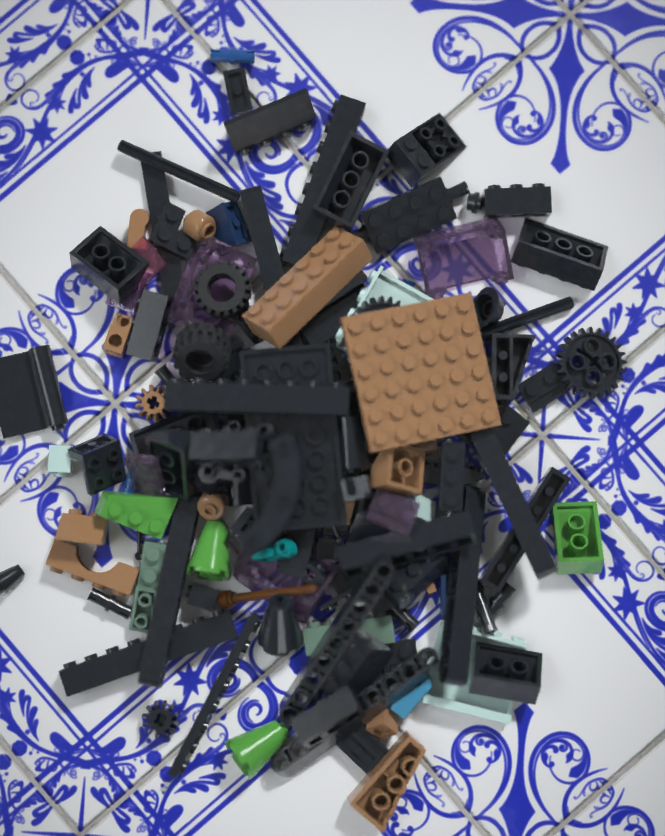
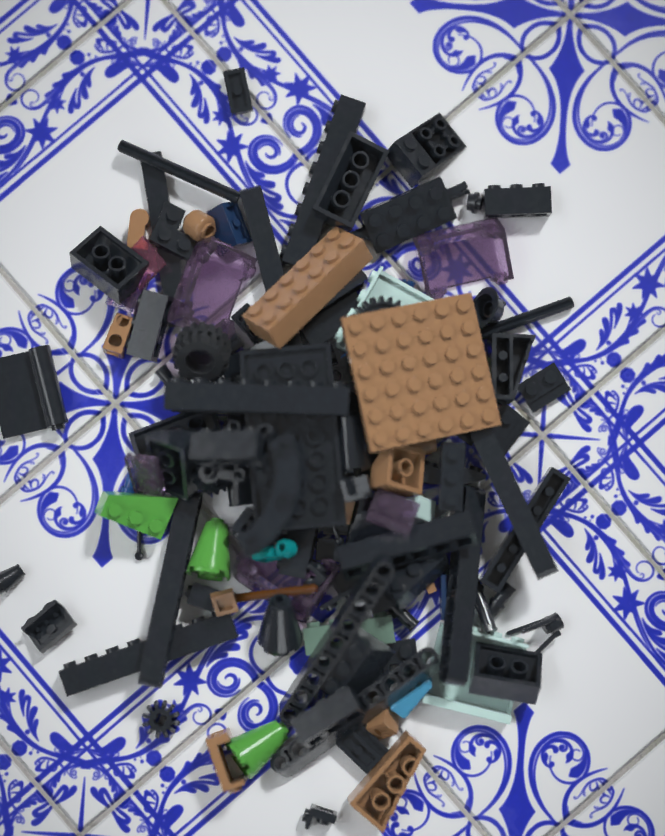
medium nougat arch [45,539,140,598] -> none
light aqua brick [48,445,74,477] -> none
medium nougat slope [55,509,109,545] -> none
black bracket [68,433,126,496] -> none
black pin [87,587,133,620] -> none
sand green slope [129,539,167,633] -> none
medium nougat gear [135,385,171,422] -> none
black plate [168,611,261,778] -> none
black tyre [194,260,252,320] -> none
medium nougat head [197,490,229,521] -> none
blue pin [210,47,255,65] -> none
black slope [223,88,317,156] -> none
black slope [510,217,608,291] -> none
bright green slope [552,501,604,575] -> none
black gear [555,327,627,399] -> none
none -> black bracket [21,599,78,653]
none -> medium nougat panel [205,727,247,794]
none -> medium nougat plate [211,588,239,617]
none -> black bracket [302,803,337,830]
none -> black plant [506,612,564,656]

